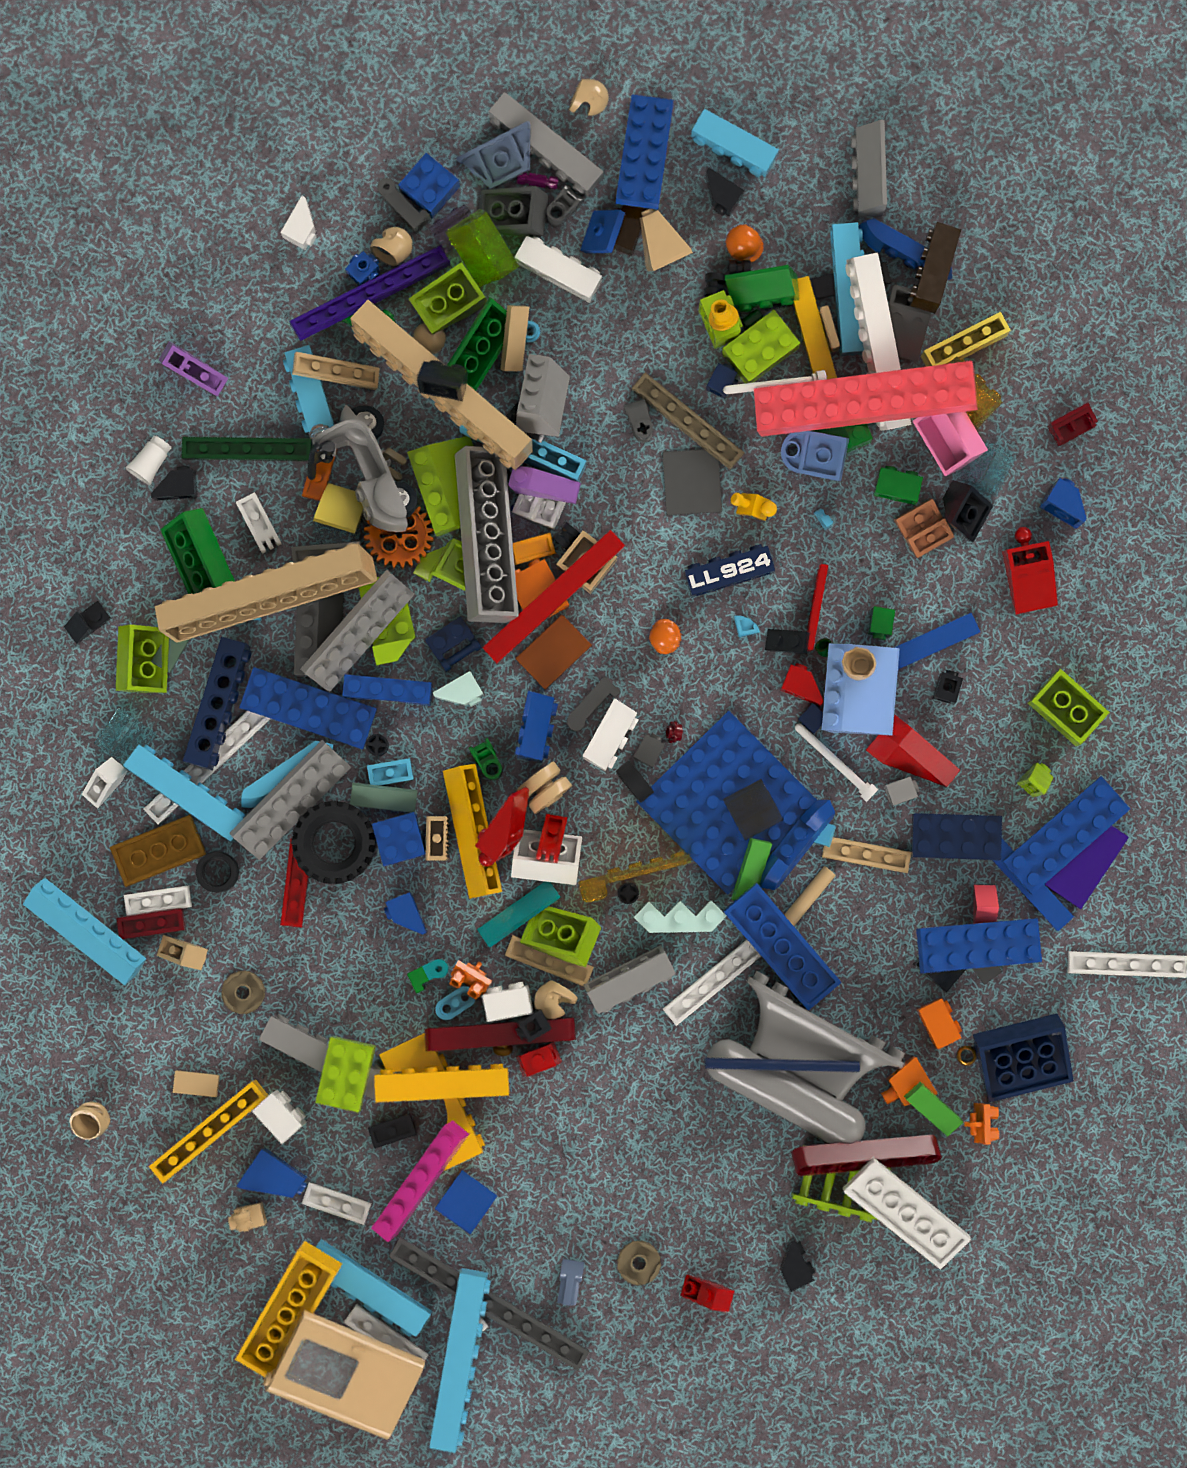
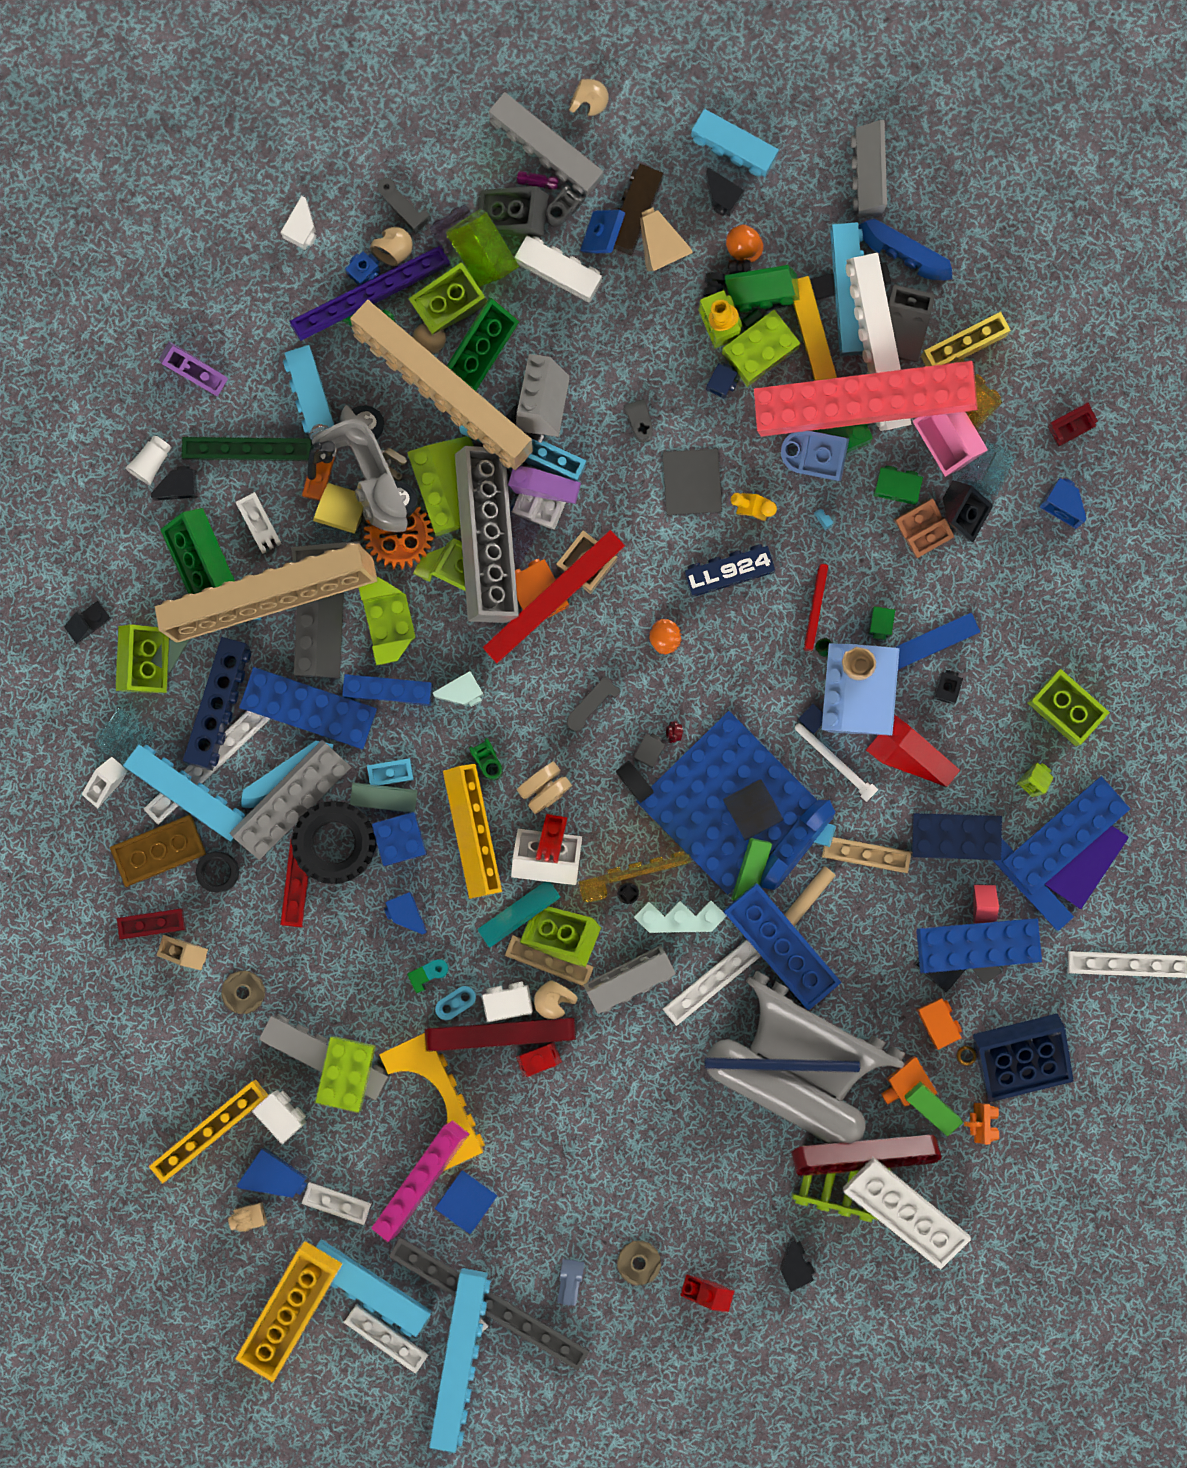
medium azure brick [23,878,147,985] -> none
tan helmet [70,1101,110,1140] -> none
white tile [124,885,192,917] -> none
tan tile [173,1070,220,1097] -> none
tan piece [263,1310,425,1440] -> none
tan tile [292,352,380,390] -> none
light grey plate [301,570,415,692] -> none
black wheel [366,734,389,756] -> none
black plate [368,1113,417,1149] -> none
yellow brick [374,1063,510,1102] -> none
blue brick [398,153,460,219] -> none
black slope [417,360,468,402] -> none
dark blue plate [425,616,482,672] -> none
tan brick [426,816,450,861] -> none
orange hips [449,960,492,1000] -> none
sand blue wing [456,121,531,189] -> none
red slope [475,787,529,867] -> none
pearl gold piece [493,1045,513,1056] -> none
tan tile [500,305,529,371] -> none
light orange tile [513,533,556,565] -> none
dark orange tile [515,614,592,690] -> none
blue wedge [515,691,558,763] -> none
black brick [515,1009,552,1042] -> none
medium azure plate [526,321,540,343] -> none
black wheel [552,521,580,550] -> none
white slope [583,698,638,771] -> none
blue plate [615,94,674,209] -> none
dark tan tile [631,372,745,470] -> none
white piece [723,370,827,394] -> none
medium azure tile [734,616,760,638] -> none
black plate [765,629,810,654] -> none
red slope [780,663,823,706] -> none
tan tile [819,305,840,353] -> none
light grey brick [884,776,919,806] -> none
dark brown brick [909,222,962,314] -> none
red slope [1002,527,1058,615] -> none

